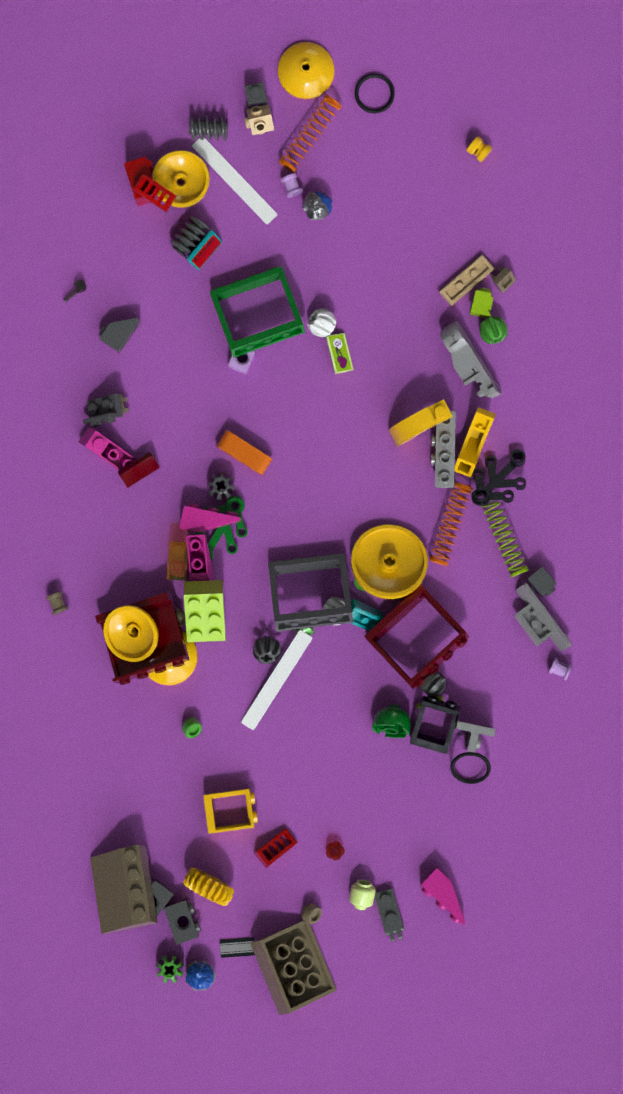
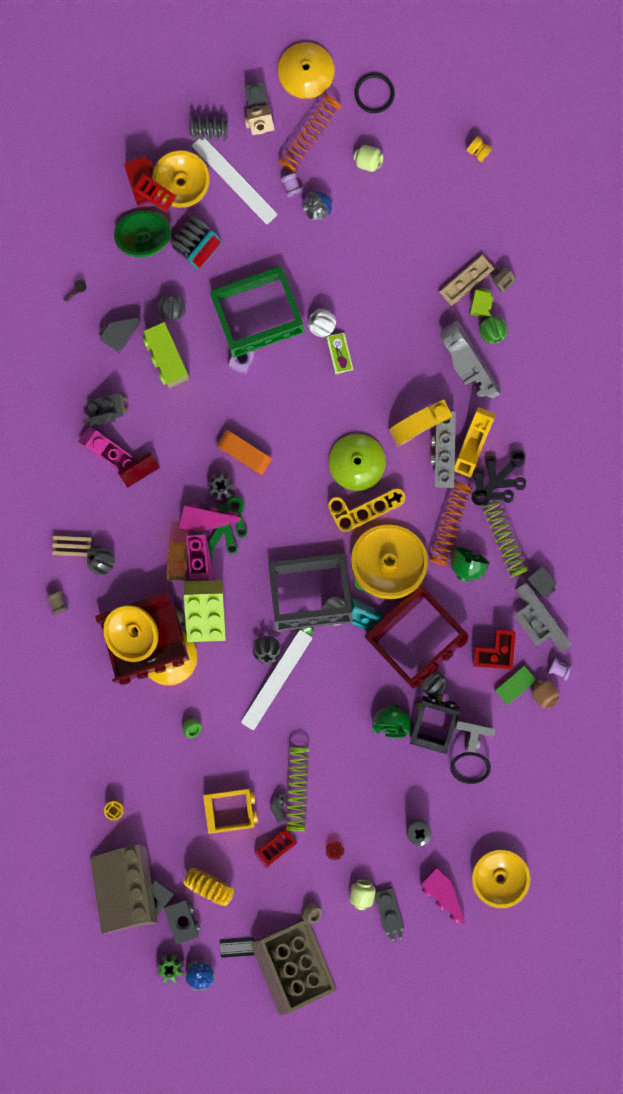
none -> tan tile [52,536,92,557]
none -> dark grey piece [87,546,115,575]
none -> yellow wheel [104,800,124,820]
none -> green dish [114,210,171,258]
none -> lime brick [142,322,190,388]
none -> dark grey piece [157,296,186,320]
none -> dark grey arm [270,794,287,823]
none -> lime piece [286,747,310,831]
none -> lime dish [328,434,386,491]
none -> yellow beam [328,489,406,533]
none -> yellowish green head [354,145,383,172]
none -> dark grey piece [406,820,432,846]
none -> green cylinder [450,547,490,582]
none -> yellow dish [472,850,530,908]
none -> red brick [473,630,516,670]
none -> bright green tile [495,666,537,705]
none -> medium nougat head [531,680,560,709]

